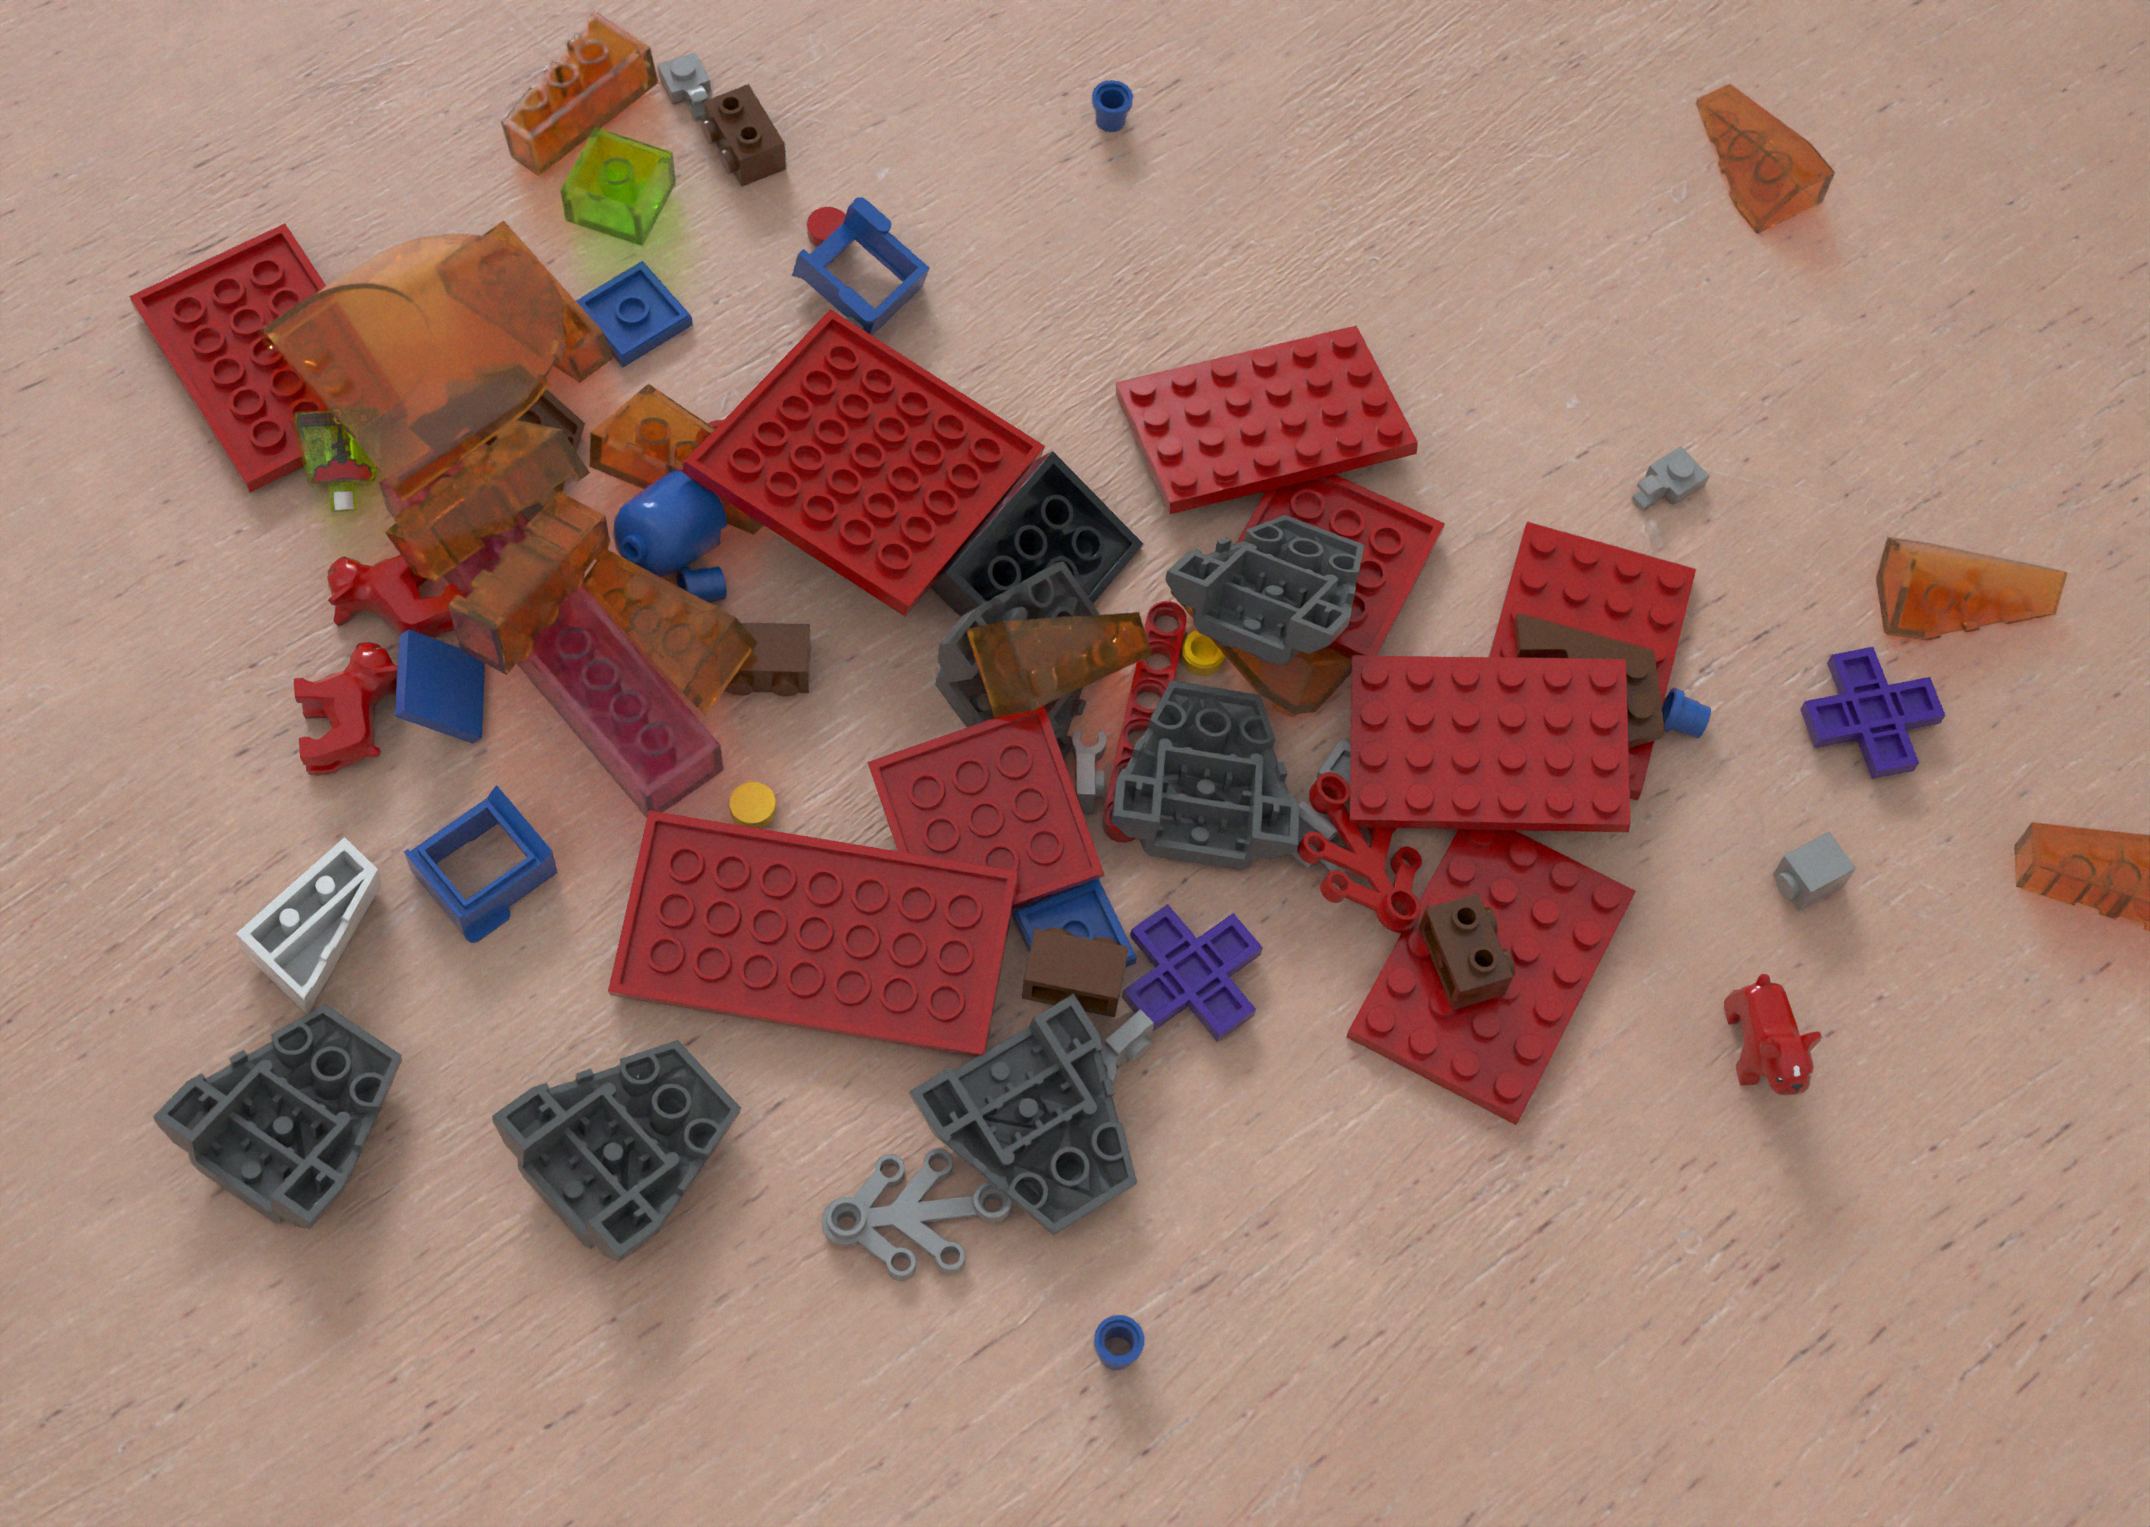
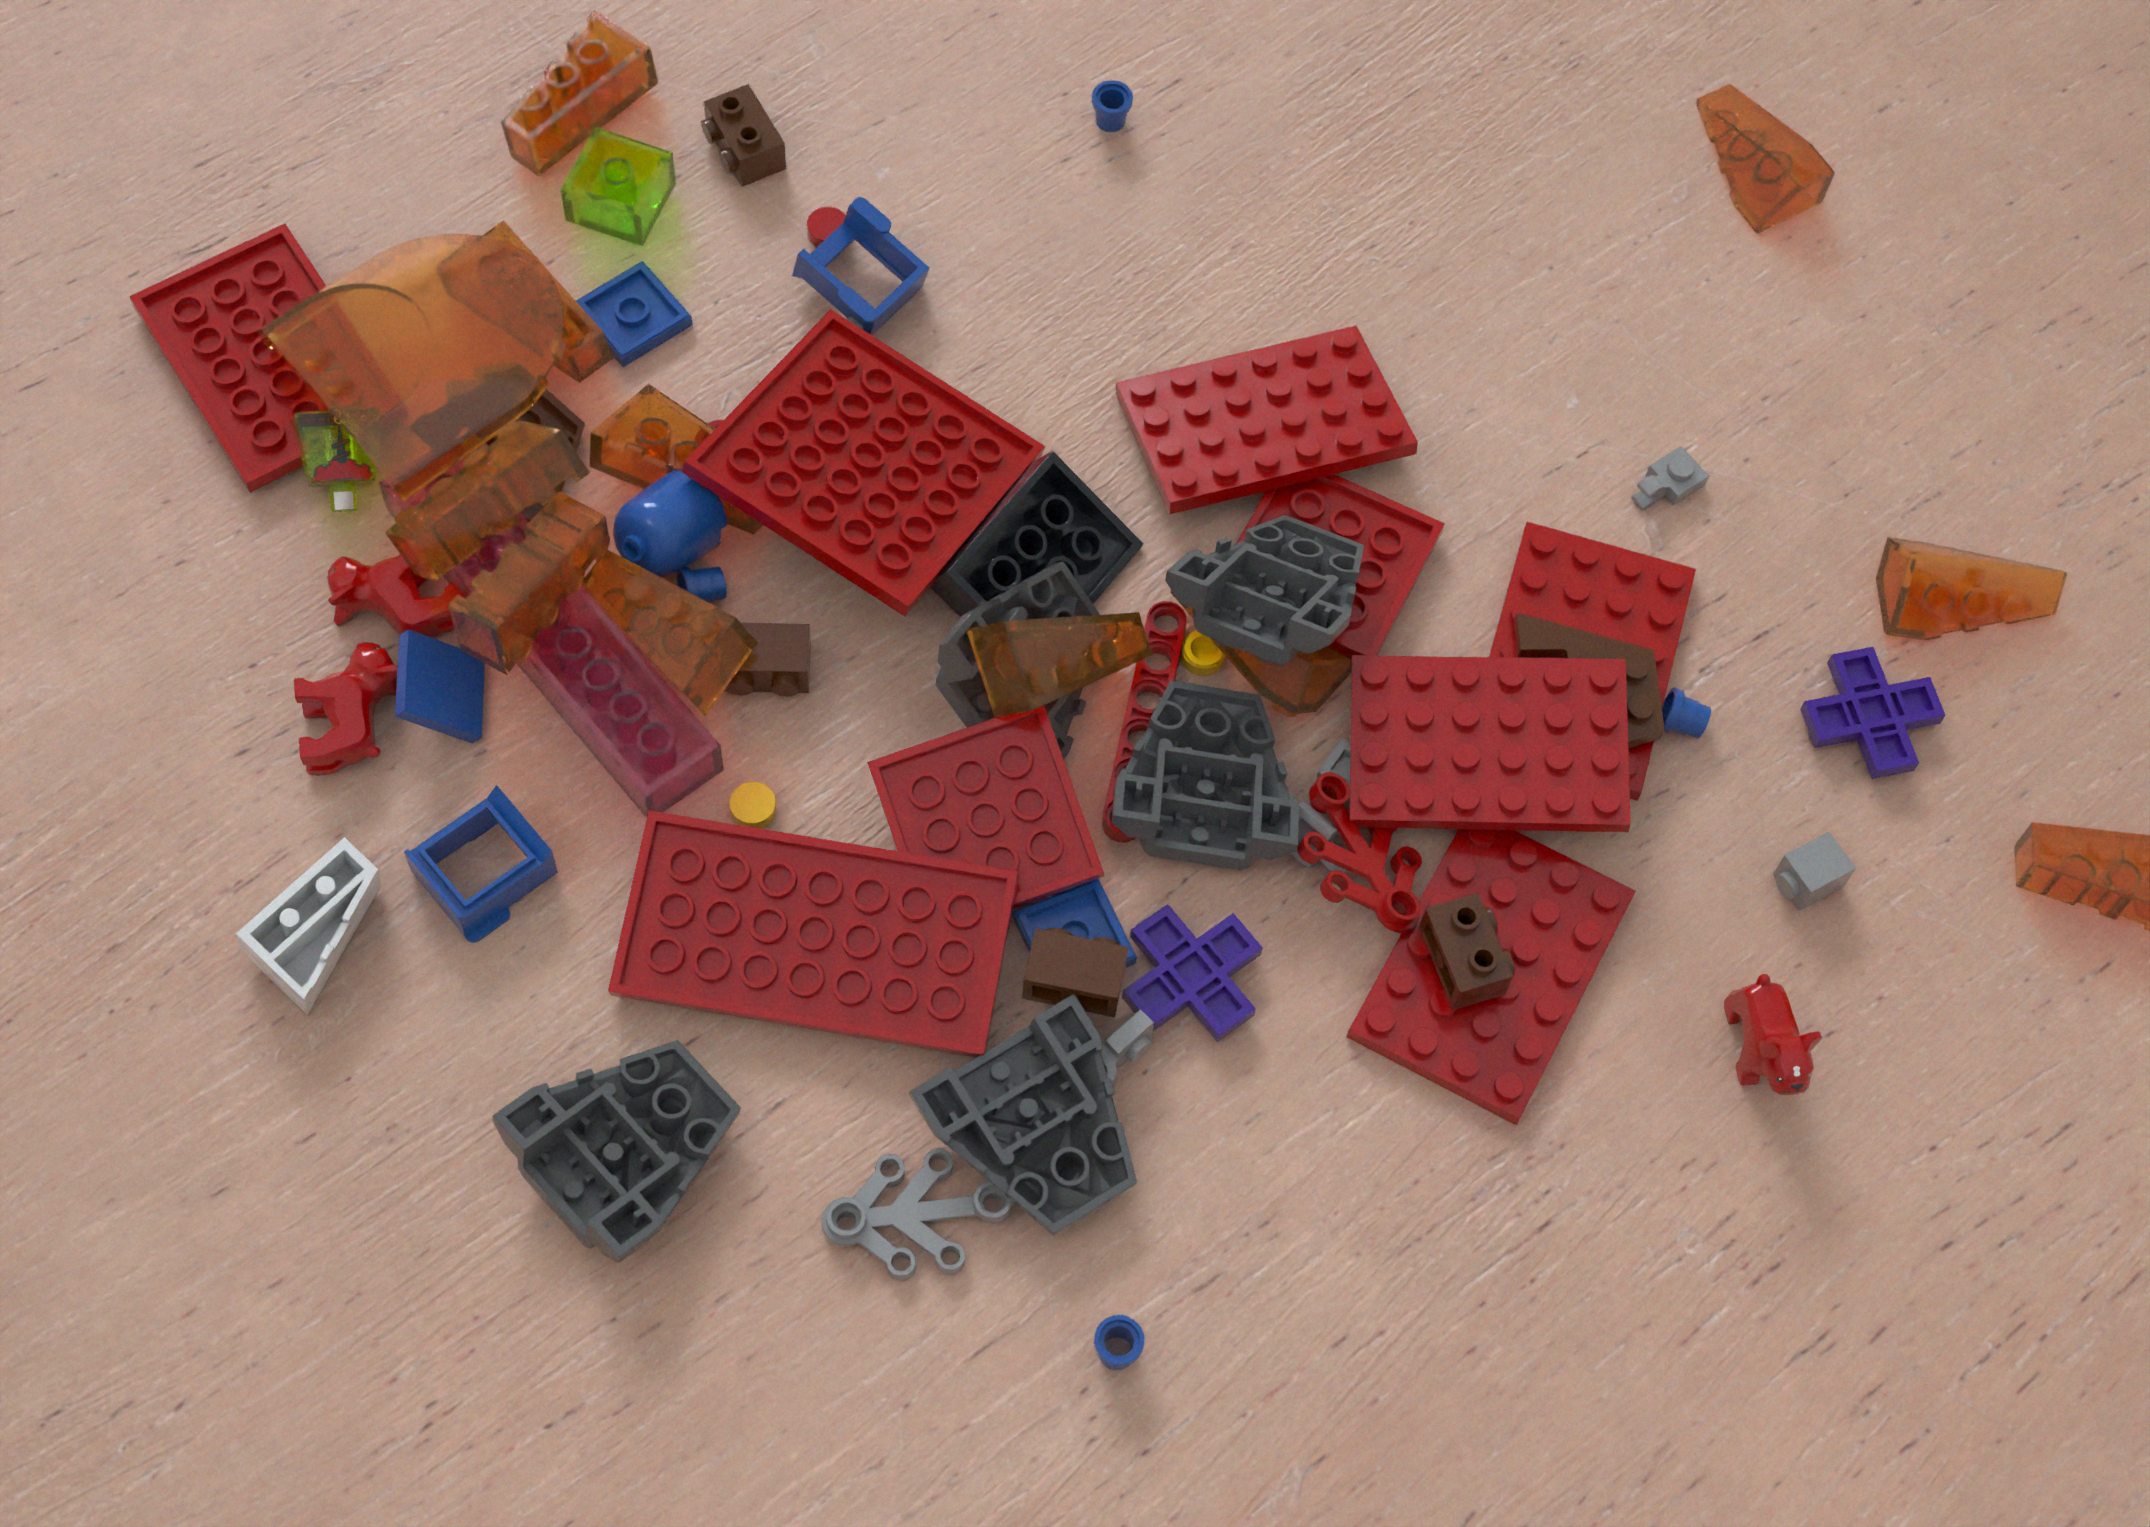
dark grey wedge [153,1004,402,1229] -> none
light grey plate [657,52,711,121] -> none
light grey plate [1071,730,1107,814] -> none

